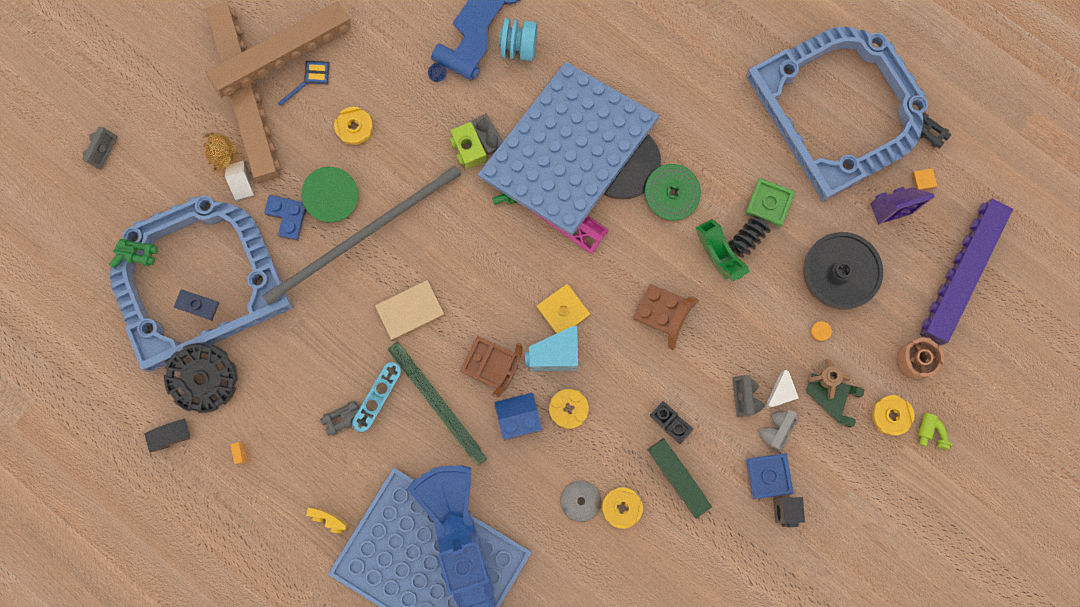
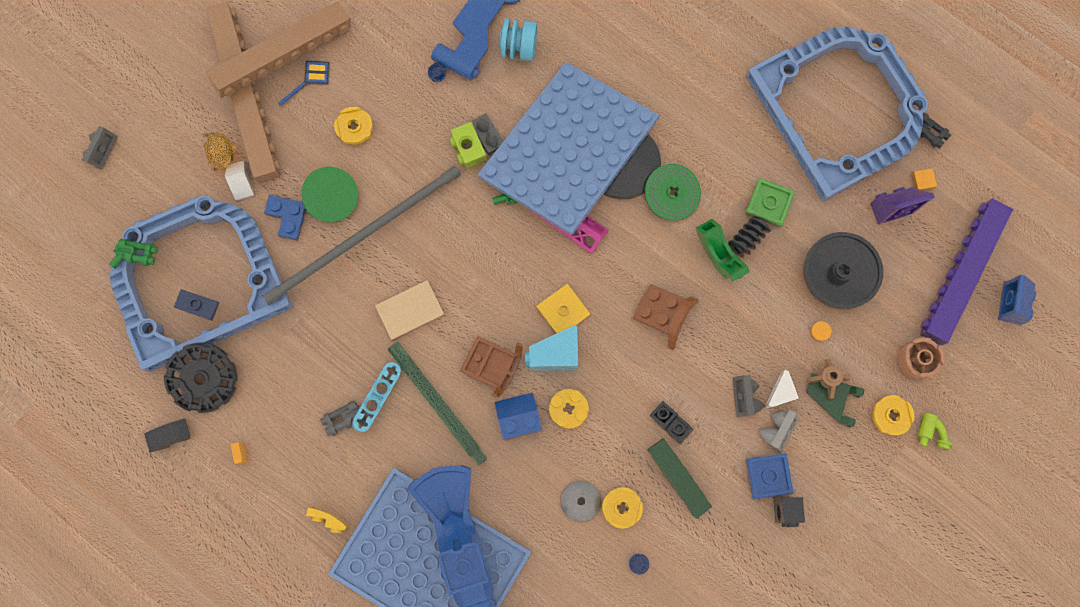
none -> clear blue plate [629,554,649,575]
none -> blue slope [998,275,1036,325]

